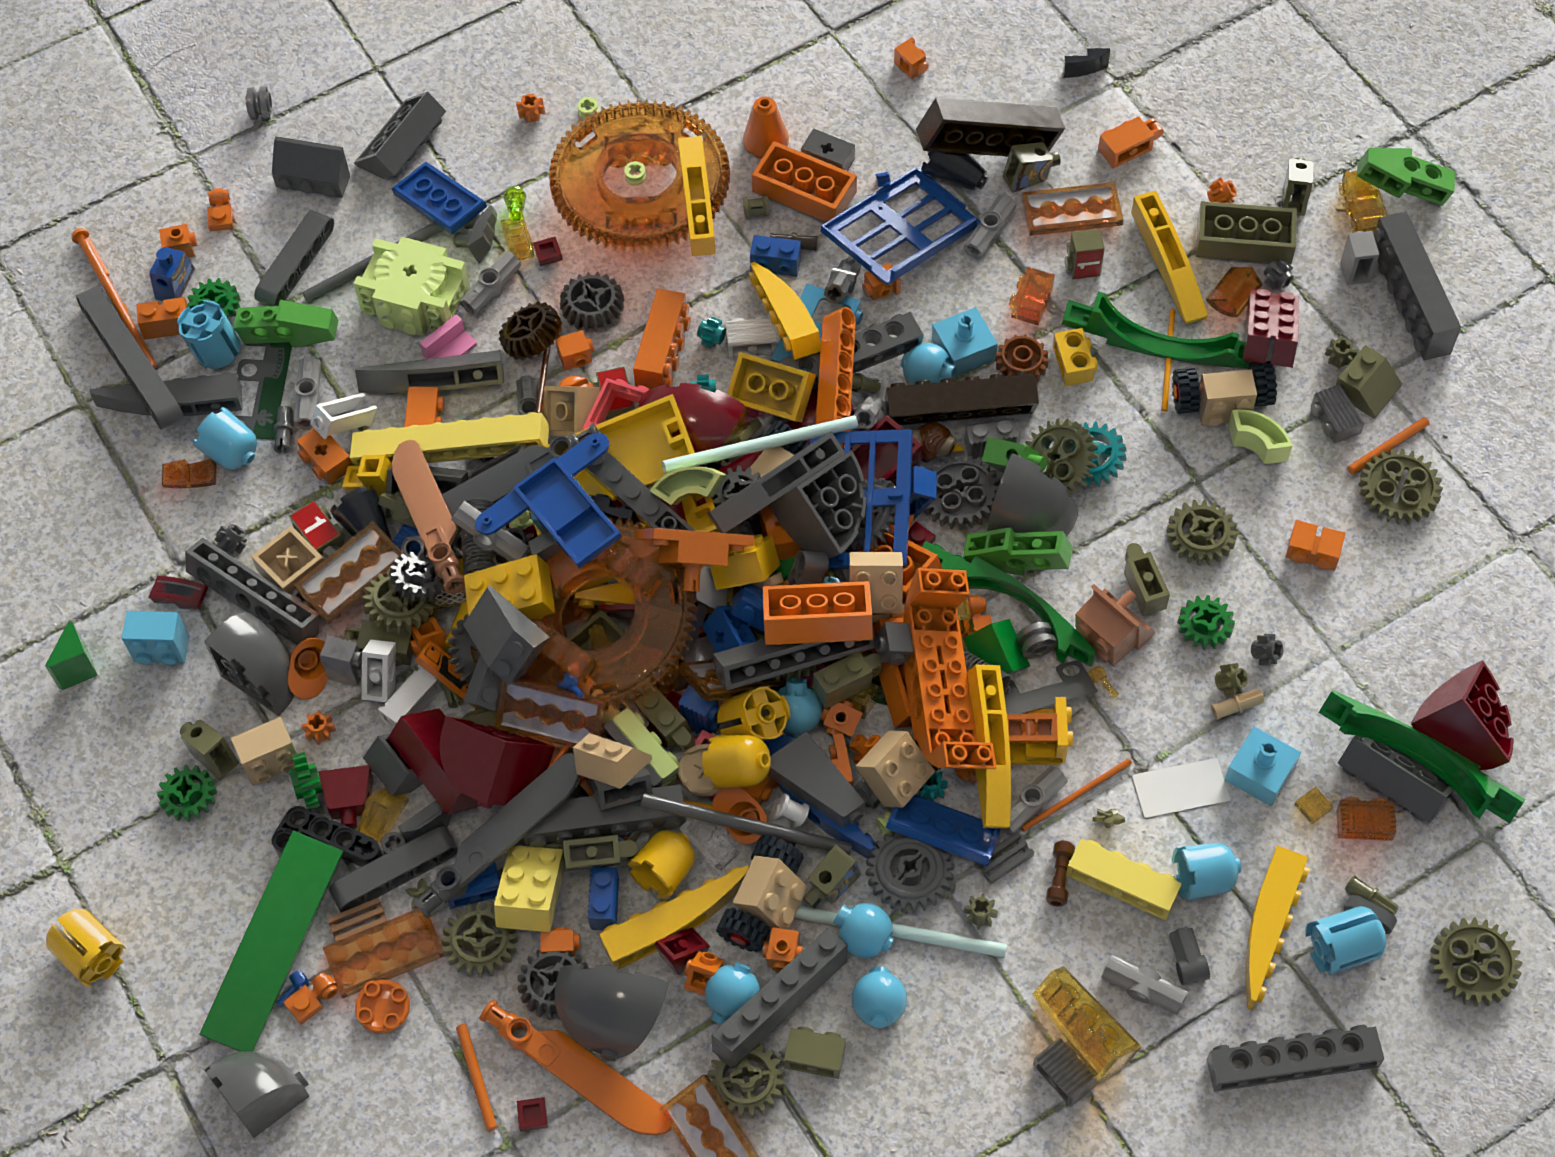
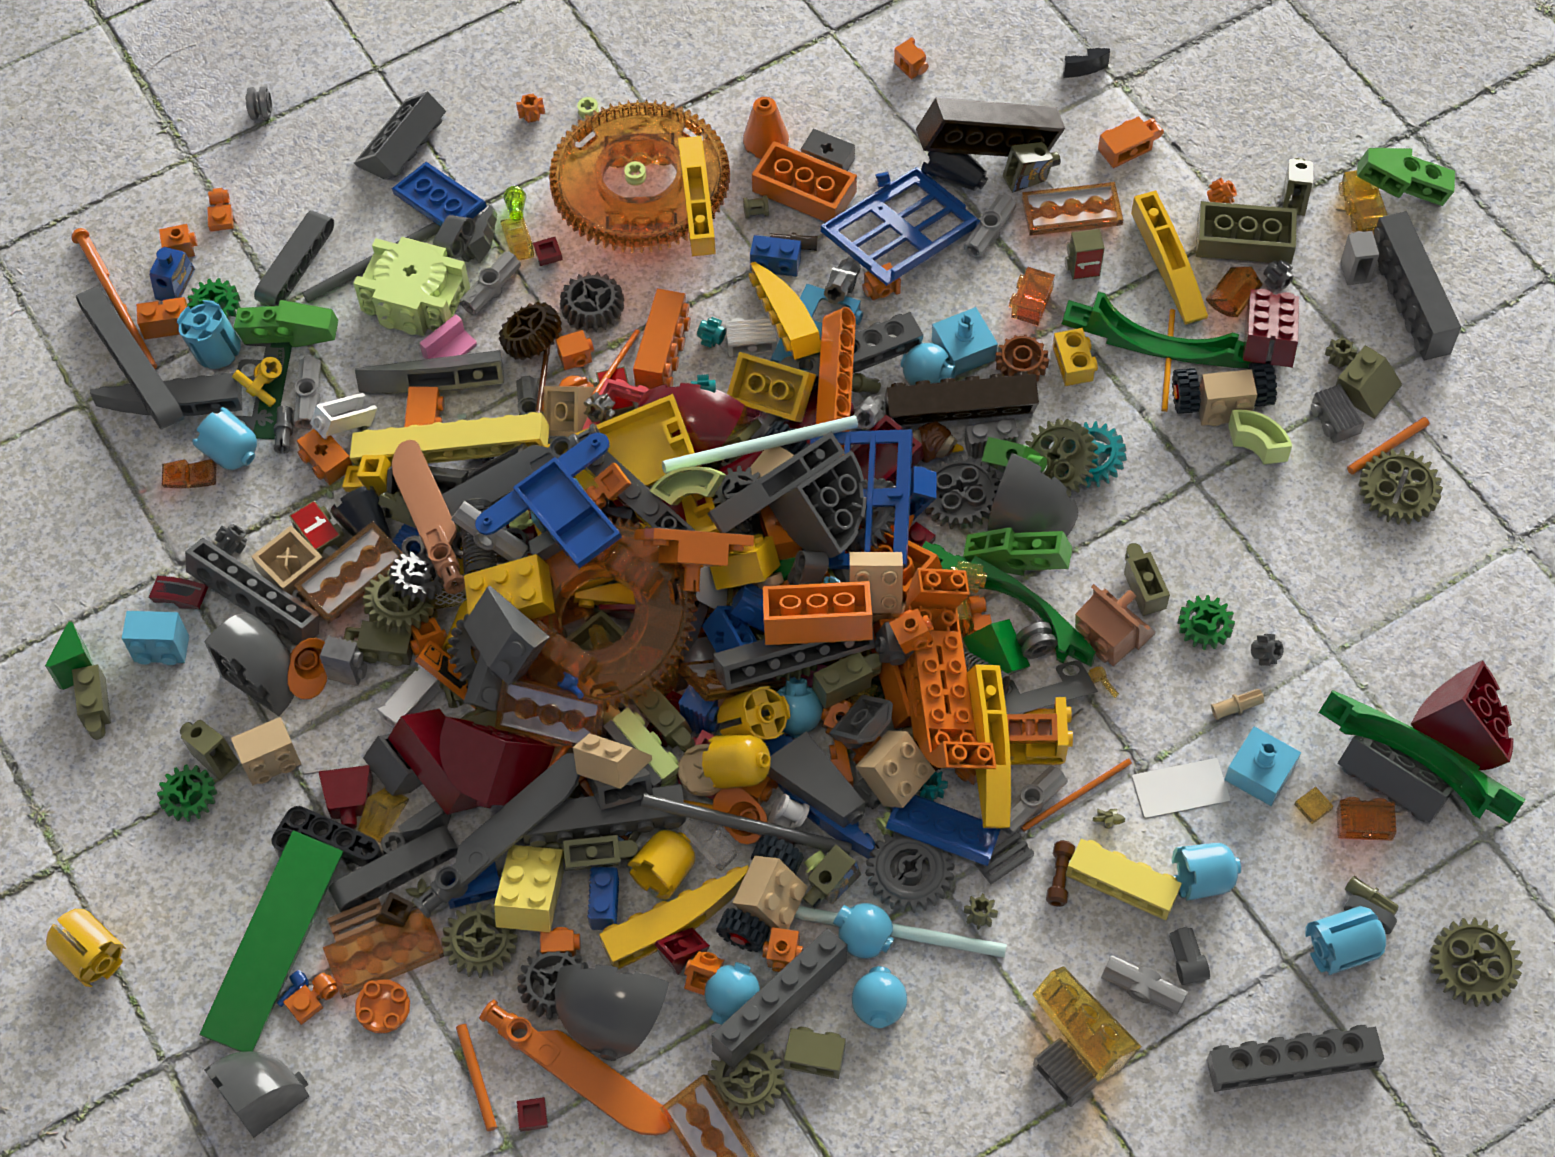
dark grey slope [272,136,350,198] -> none
green gear [289,752,323,810] -> none
orange gear [301,710,336,745] -> none
white brick [362,639,396,702] -> none
olive gear [1166,499,1238,566] -> none
olive gear [1215,663,1248,696] -> none
yellow slope [1245,845,1310,1010] -> none
orange piece [1285,520,1346,570] -> none
none -> olive brick [72,664,111,740]
none -> yellow piece [232,357,282,407]
none -> dark brown slope [375,892,414,927]
none -> dark grey beam [433,215,475,262]
none -> dark grey gear [584,392,615,423]
none -> orange plate [584,463,631,509]
none -> orange axle [591,329,640,396]
none -> yellowish green plate [803,850,825,873]
none -> dark grey slope [829,694,893,749]
none -> orange brick [889,608,934,654]
none -> clear yellow brick [950,560,987,593]

